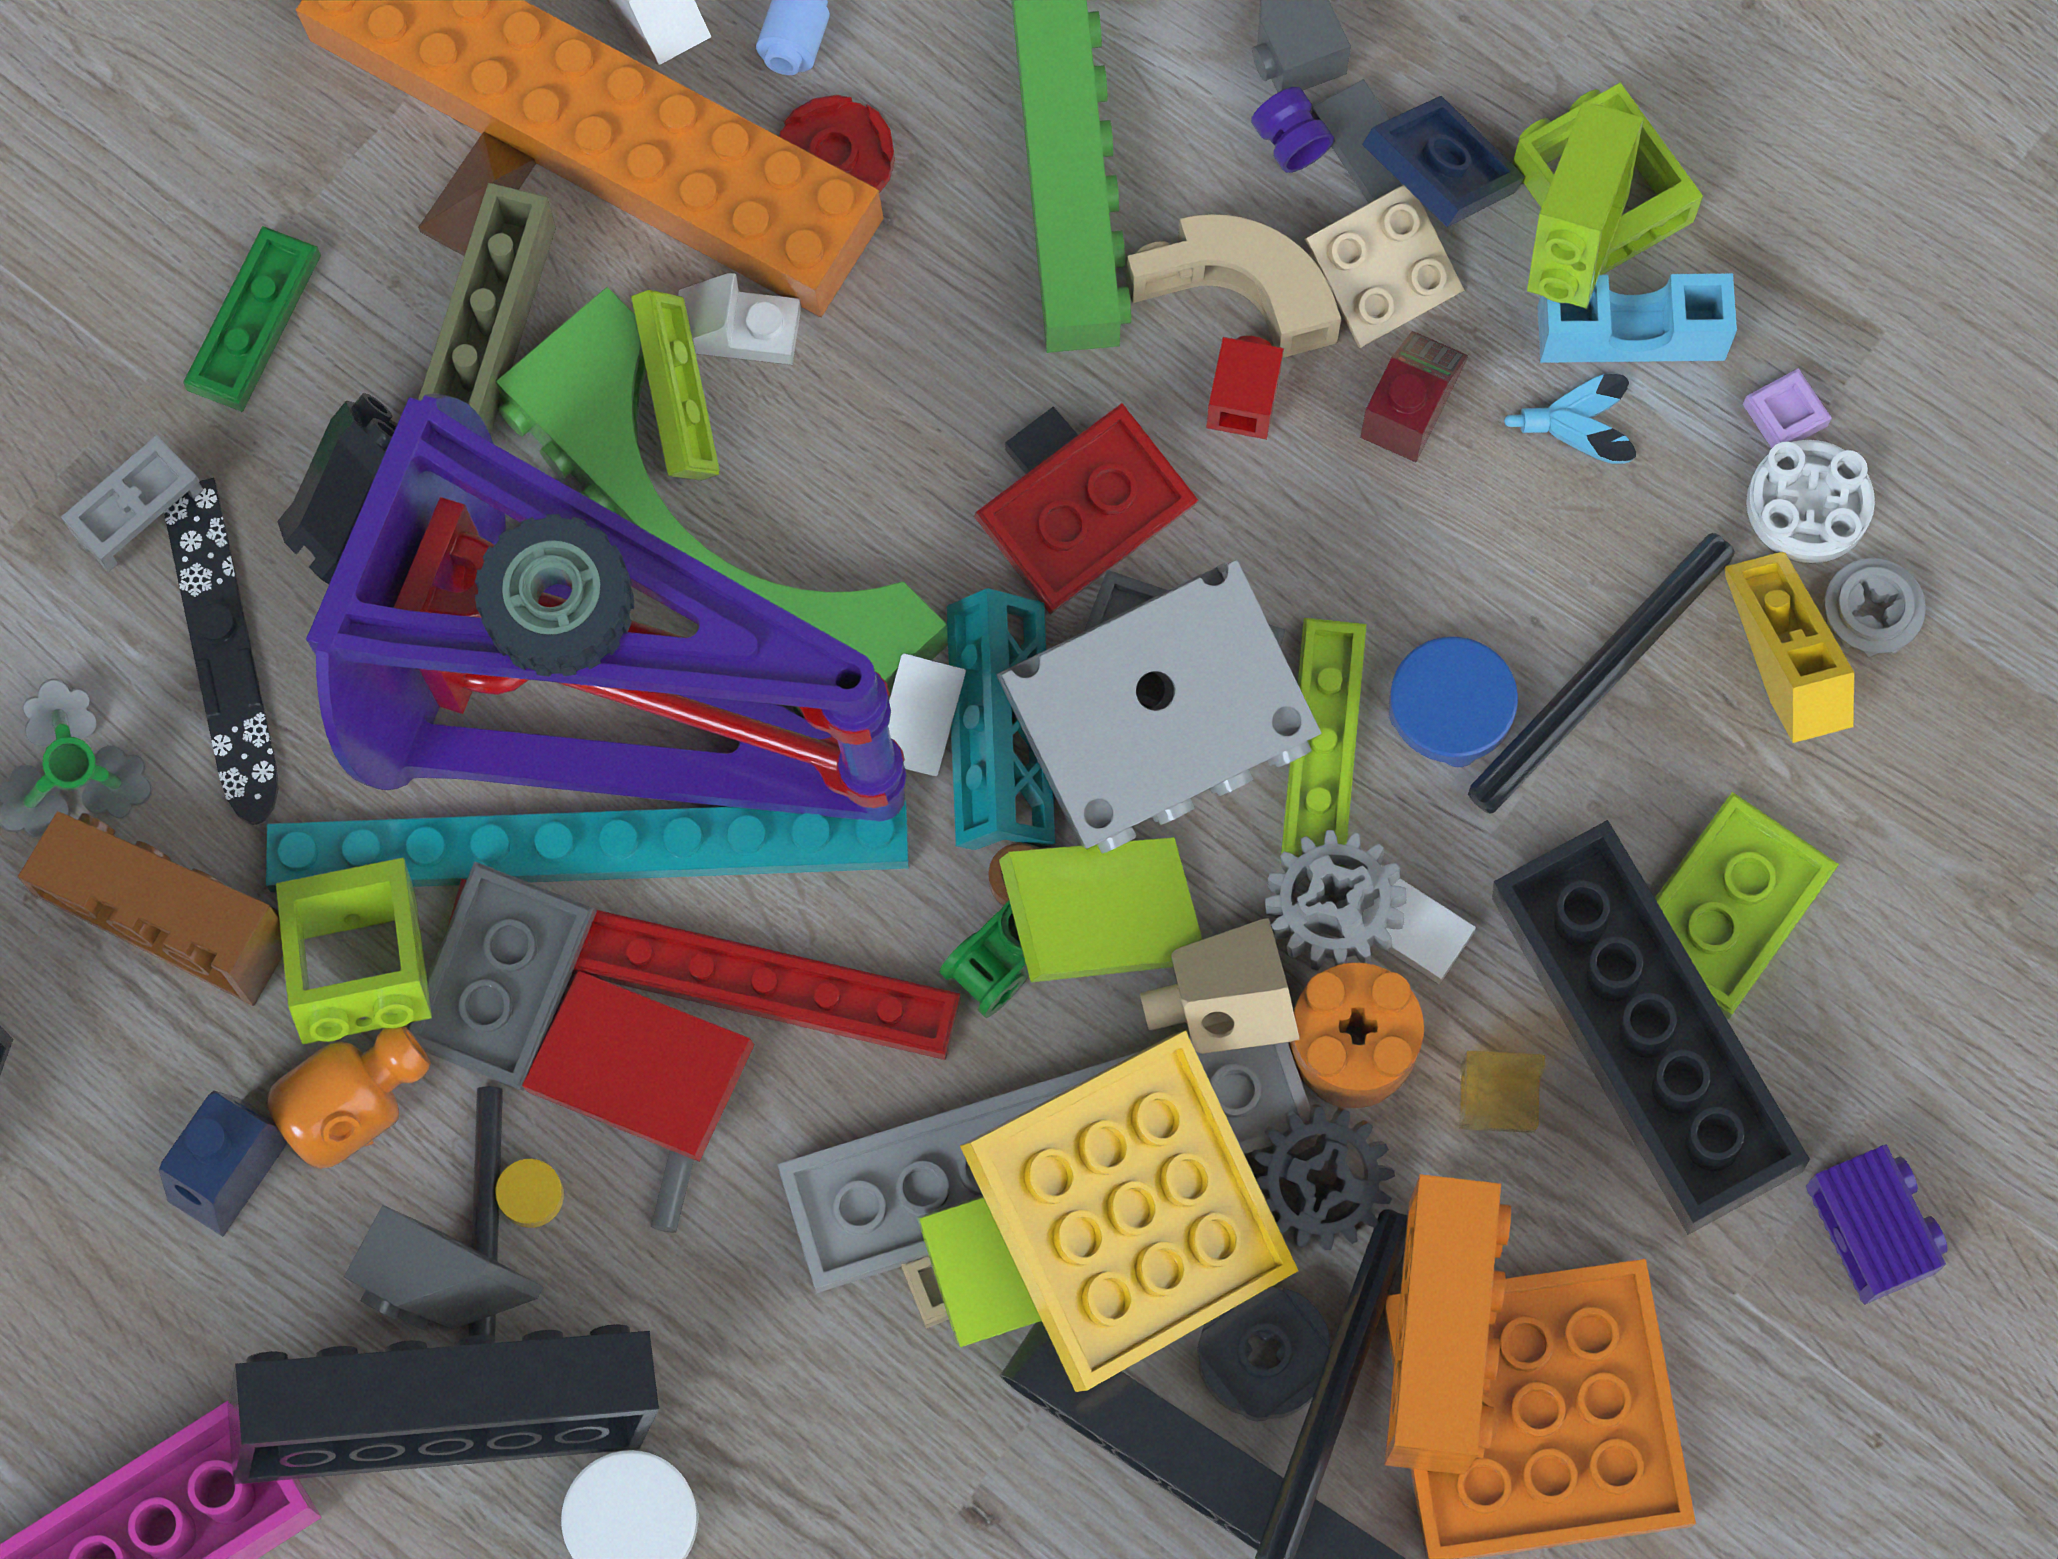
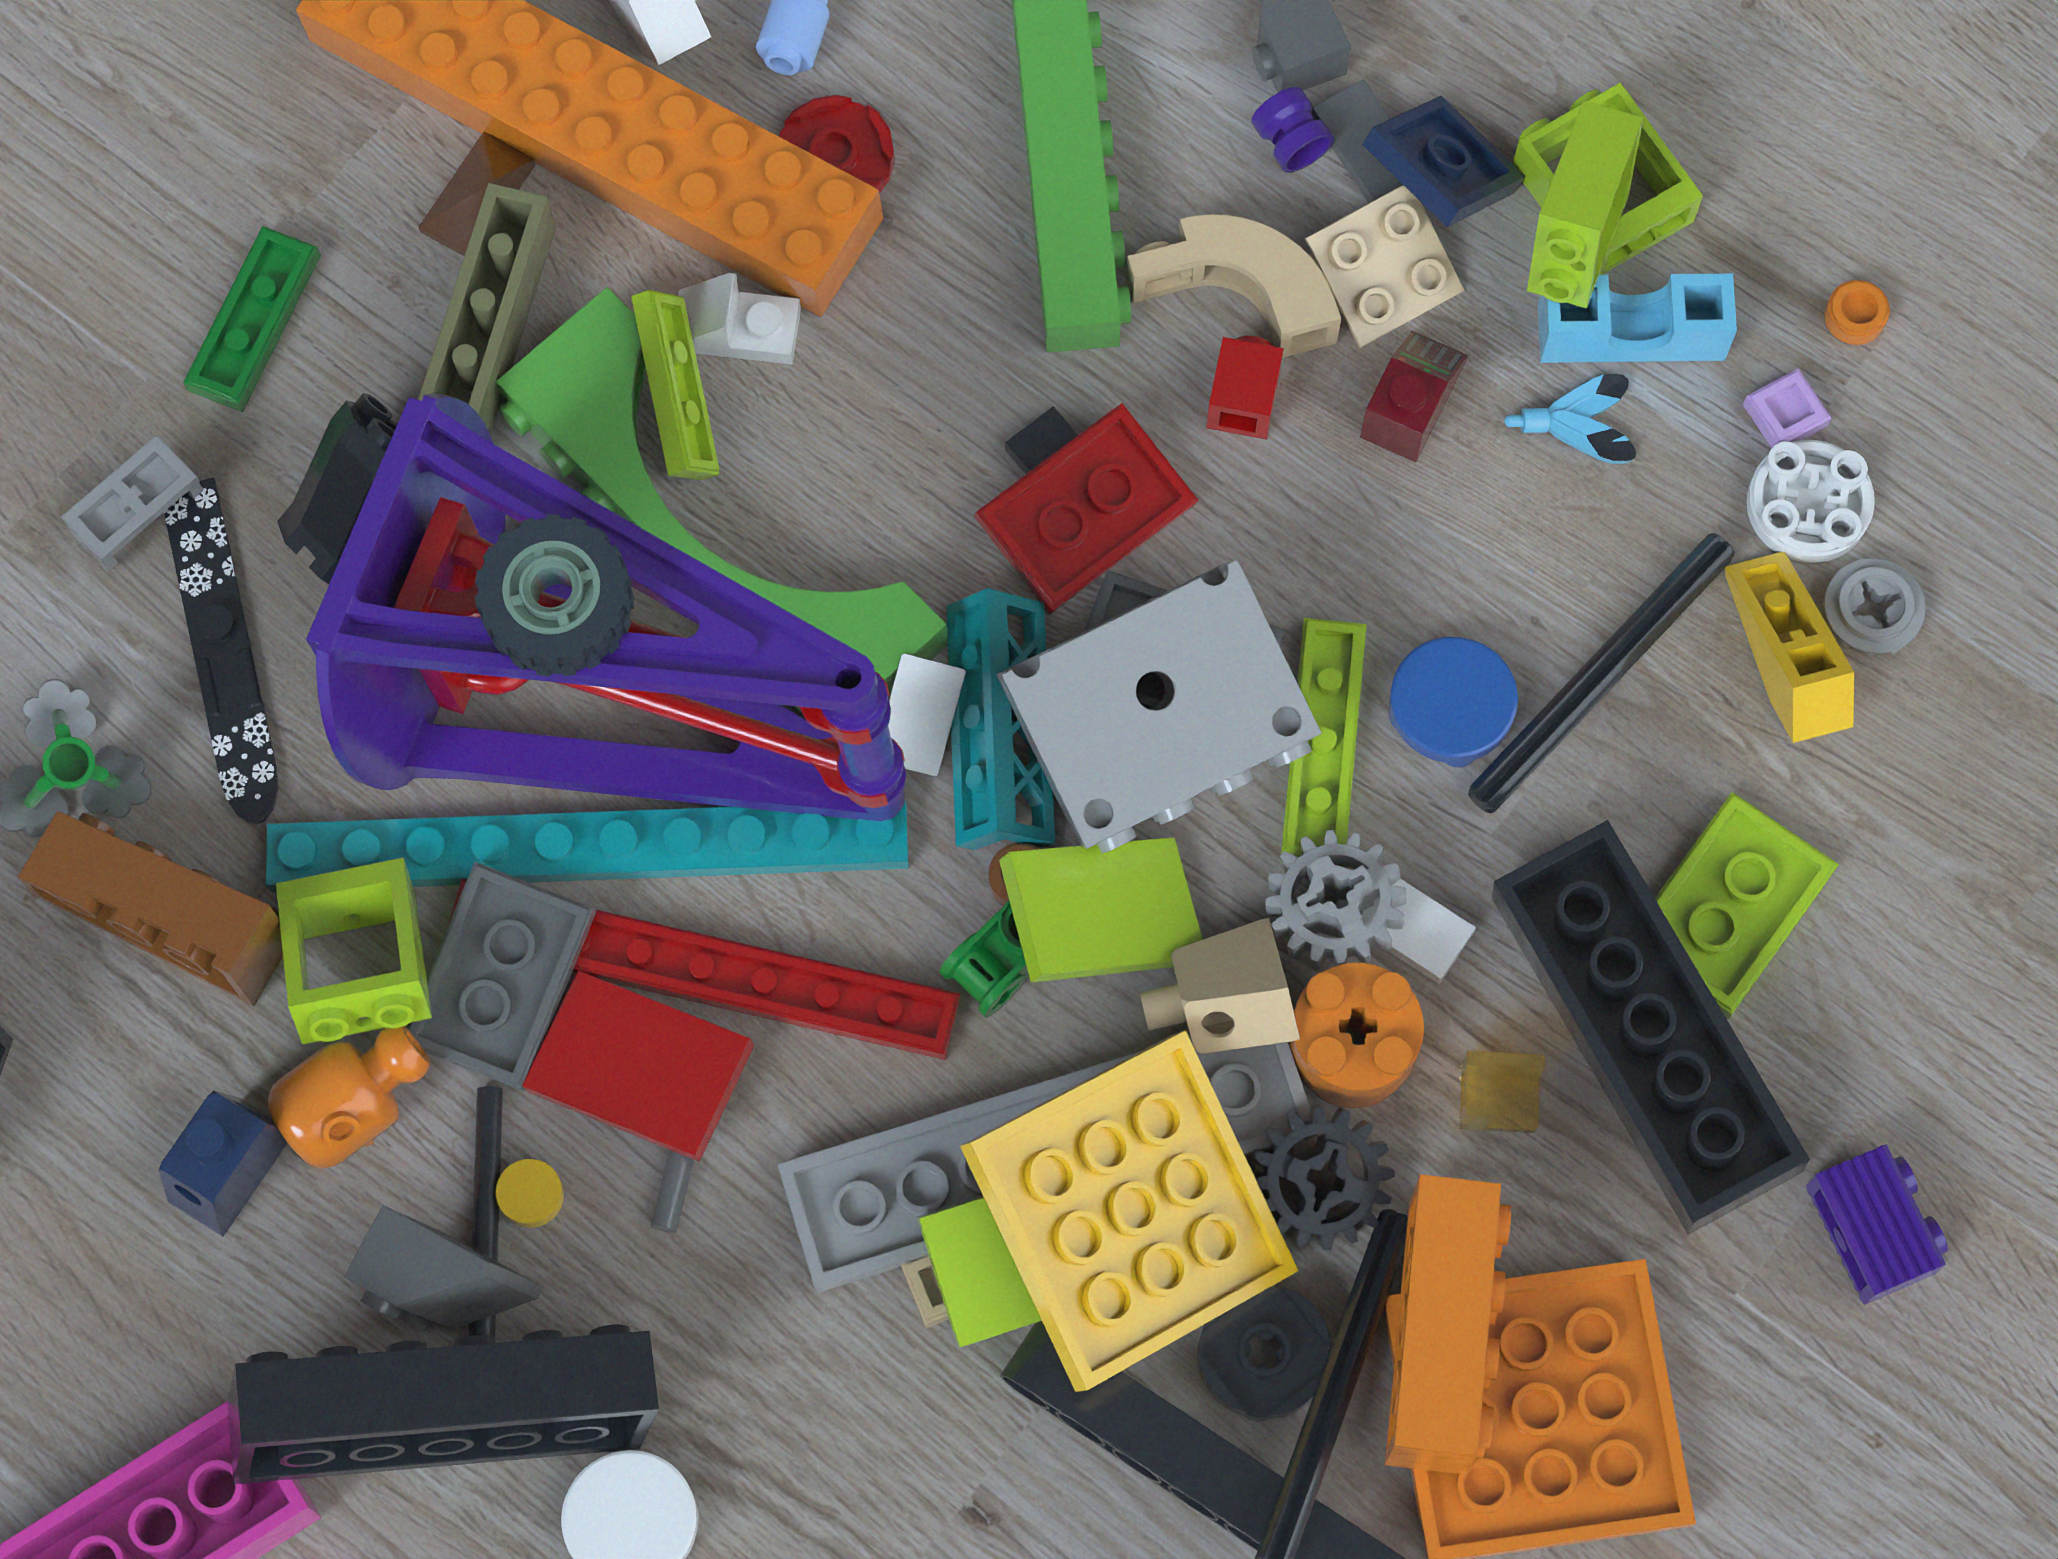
none -> orange tile [1824,280,1890,345]

